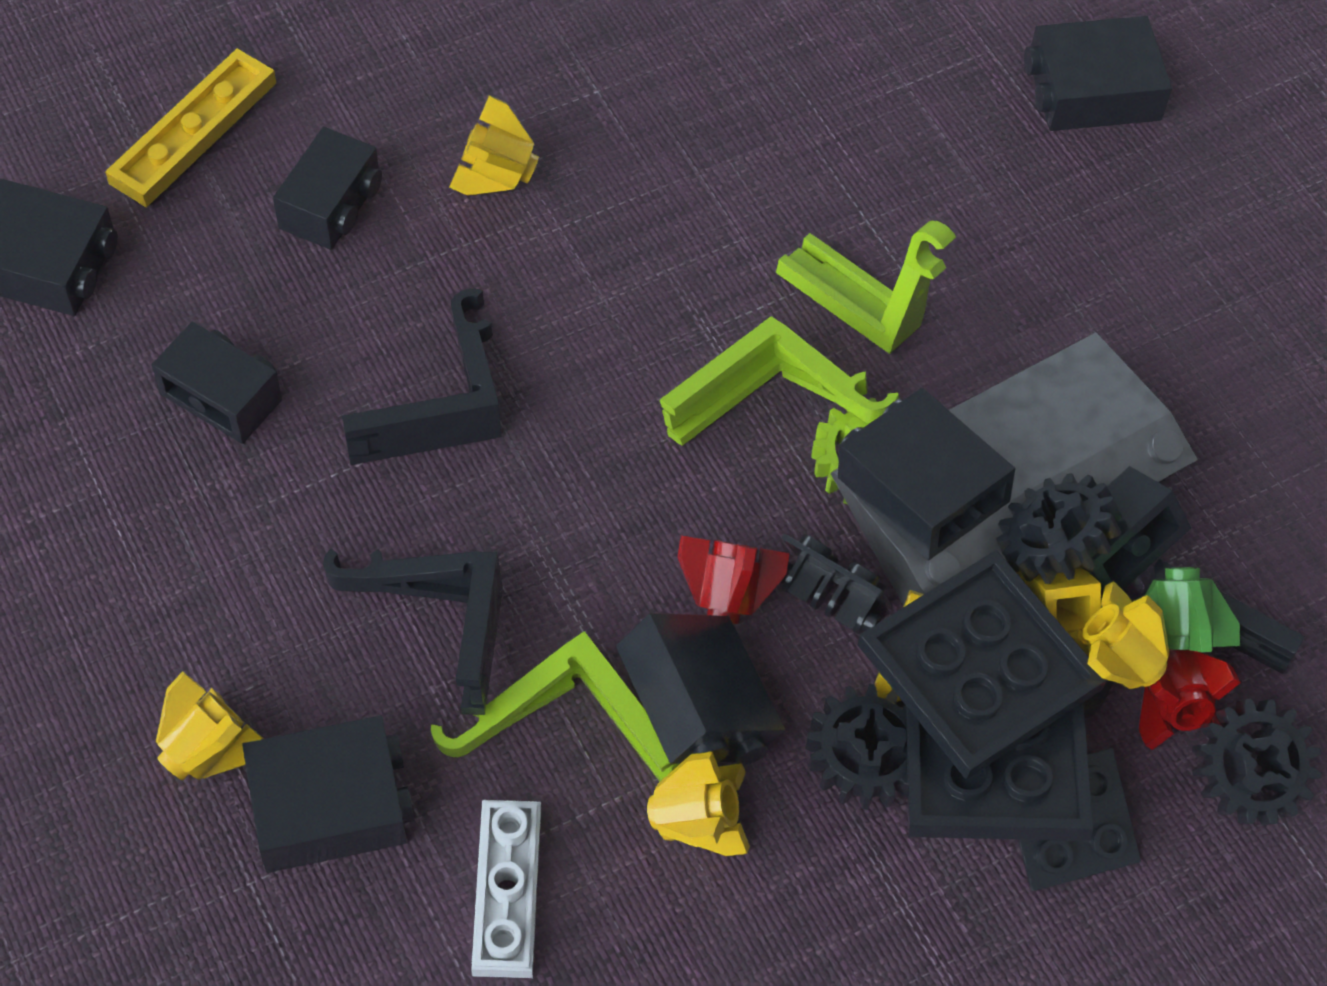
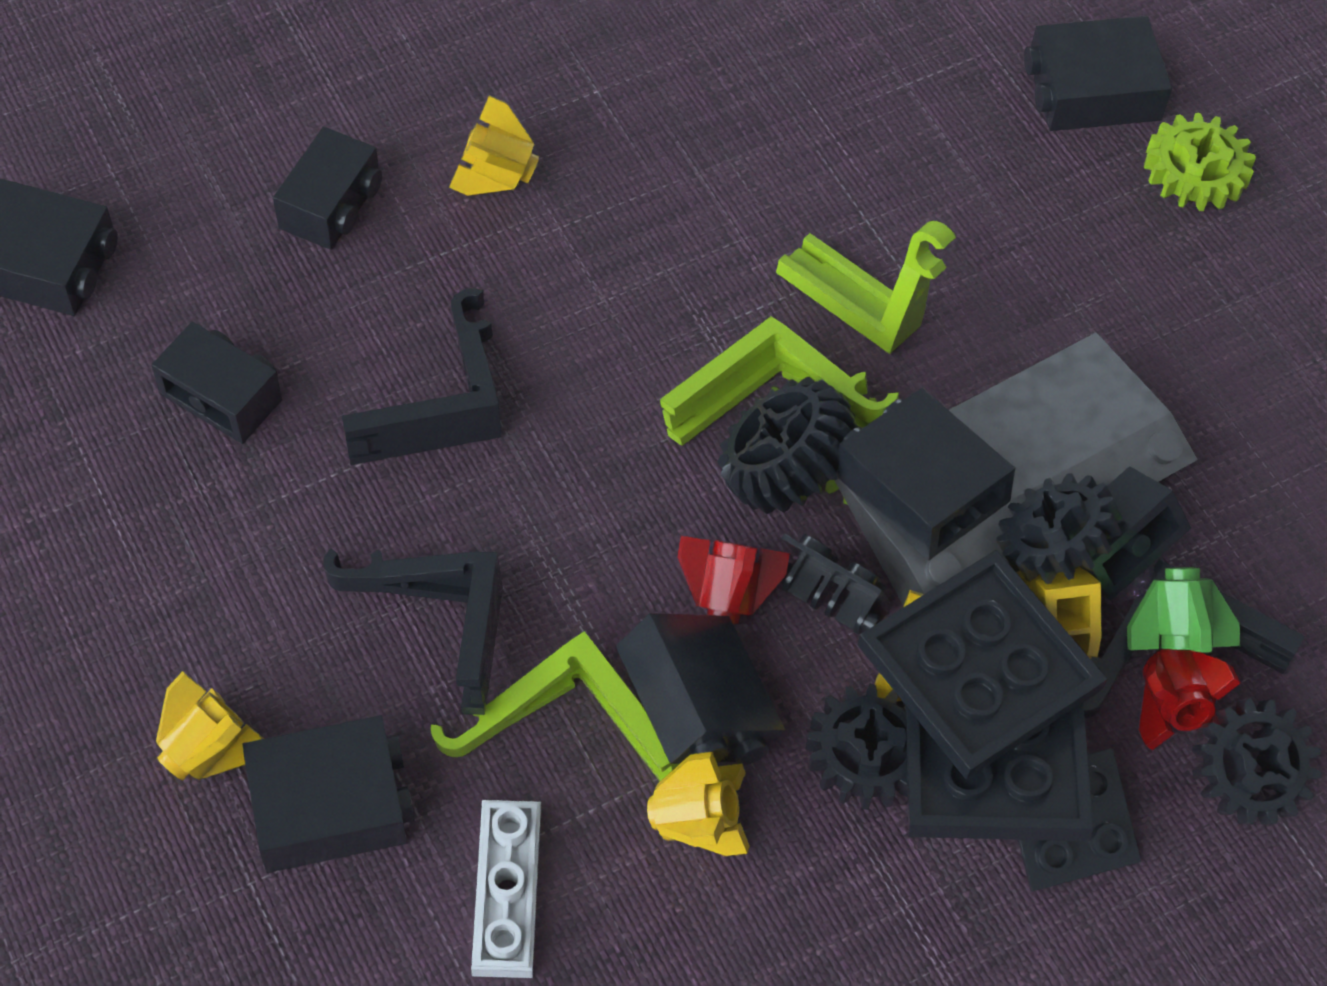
yellow plate [105,48,277,208] -> none
yellow brick [1069,581,1169,689] -> none
none -> black gear [717,377,859,514]
none -> lime gear [1144,113,1256,211]

